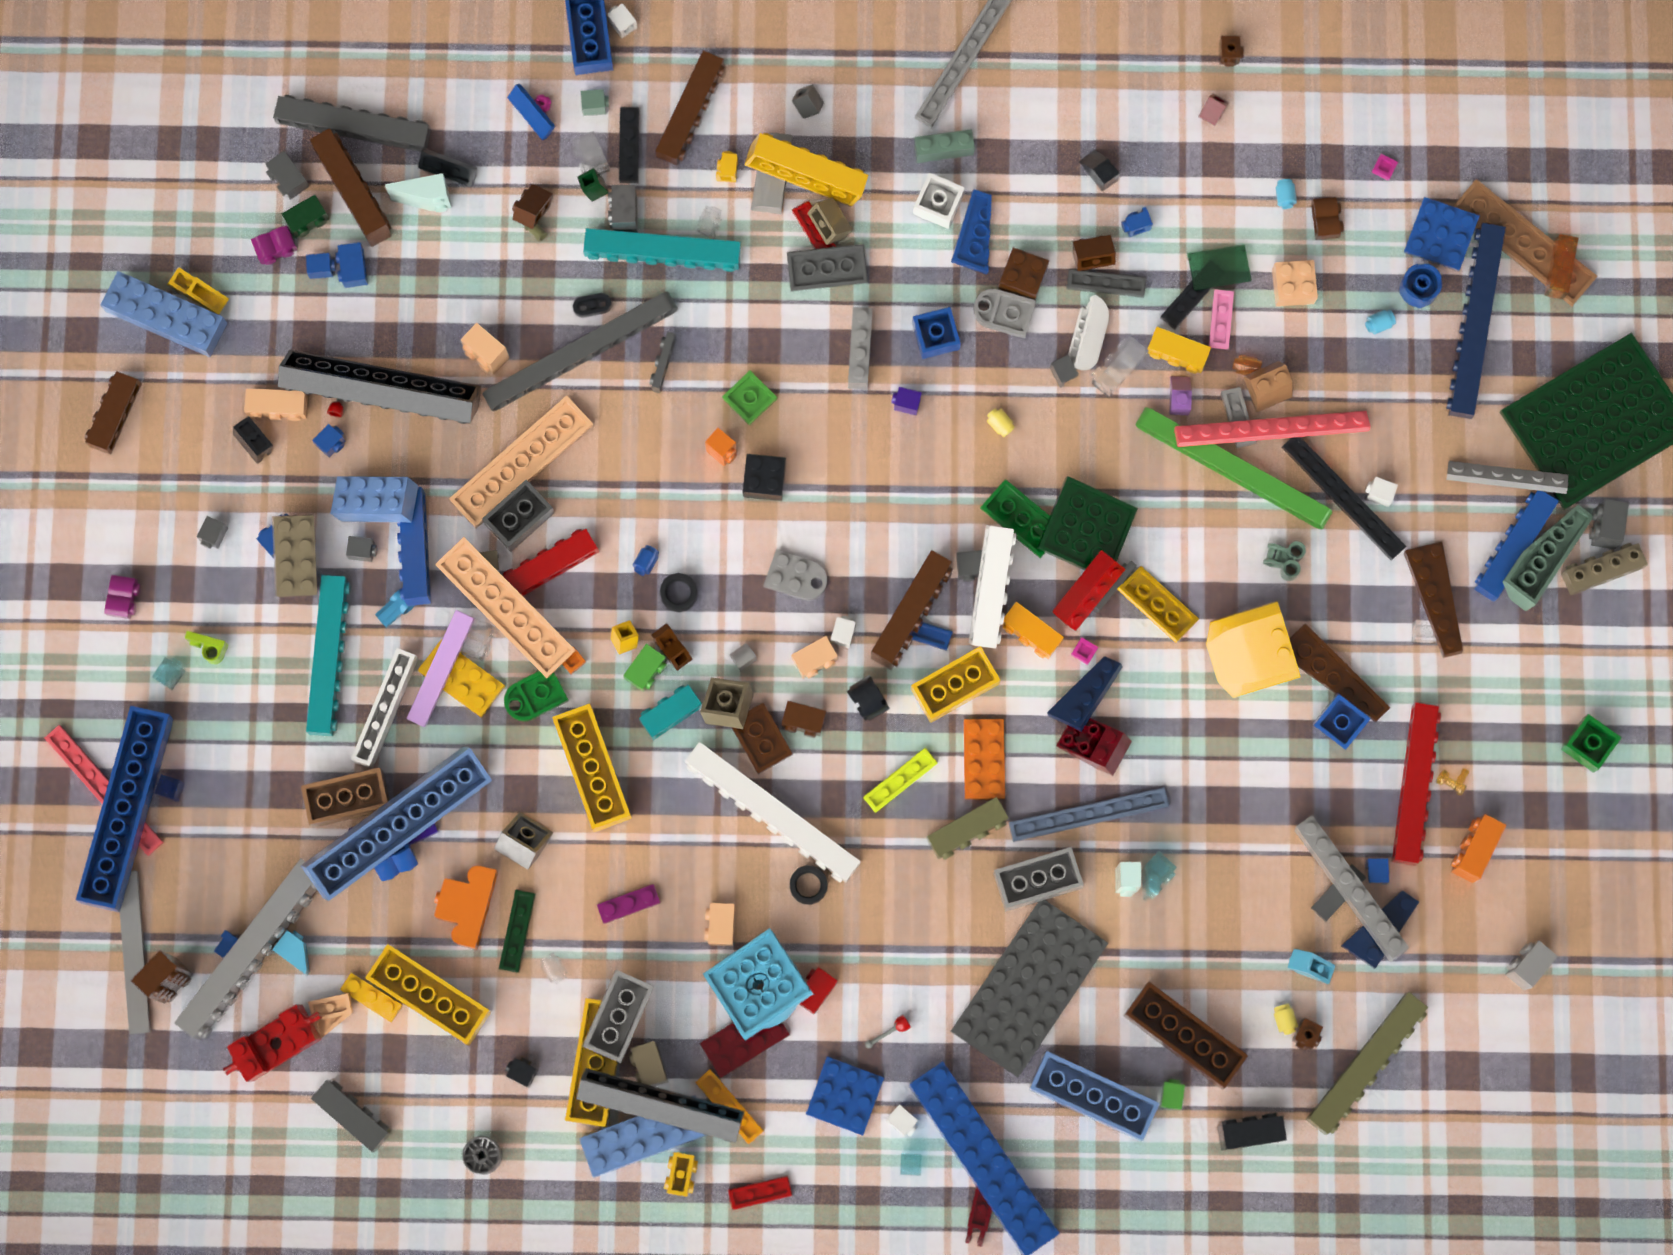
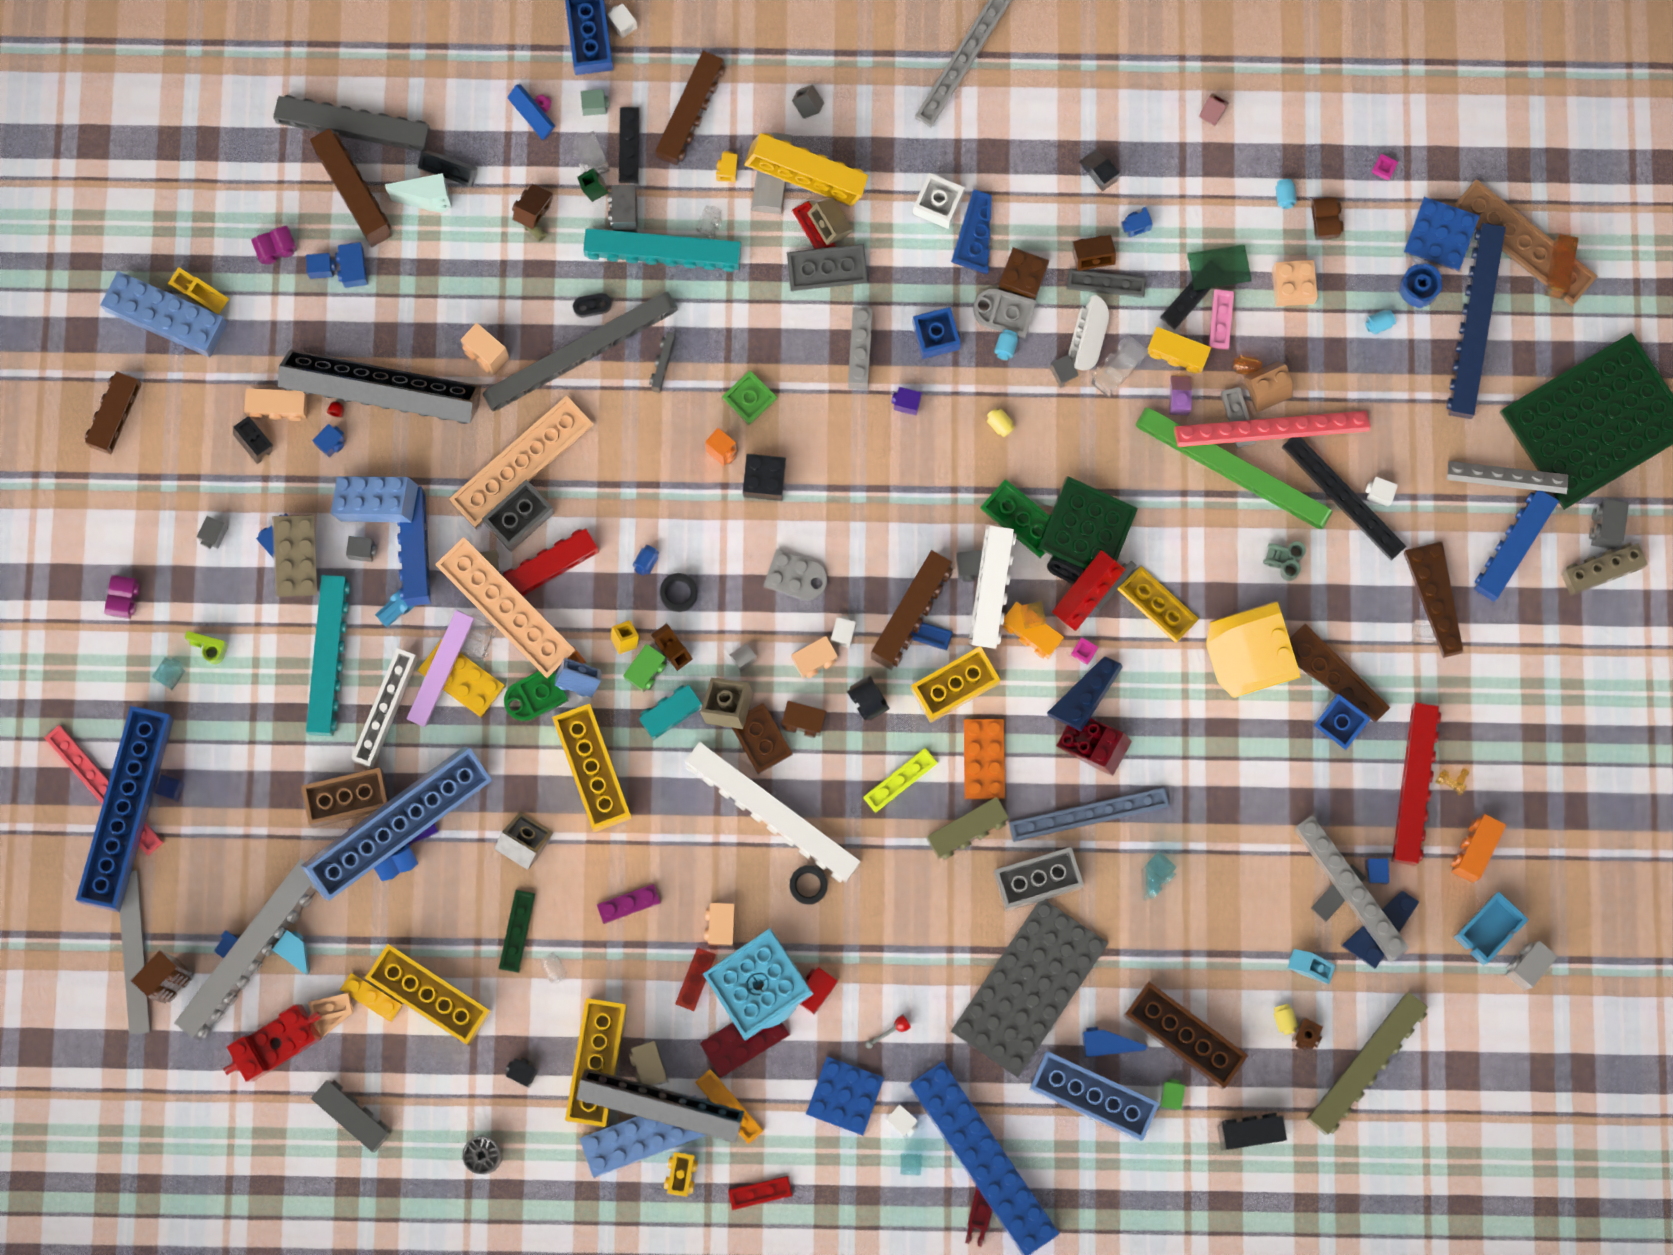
dark grey brick [265,151,309,200] -> none
dark green brick [281,194,329,238] -> none
orange brick [434,866,499,950] -> none
light grey brick [582,970,654,1063] -> none
sand green brick [914,129,975,163] -> none
light aqua brick [1115,862,1141,897] -> none
reddish brown brick [1219,36,1244,67] -> none
sand green wedge [1503,505,1593,611] -> none
green brick [1561,714,1622,773] -> none
none -> medium blue brick [555,658,601,698]
none -> clear red plate [675,947,716,1012]
none -> medium azure brick [994,330,1018,360]
none -> clear yellow brick [1020,601,1046,629]
none -> black plate [1047,556,1084,585]
none -> blue slope [1082,1027,1147,1058]
none -> dark azure piece [1453,891,1529,965]

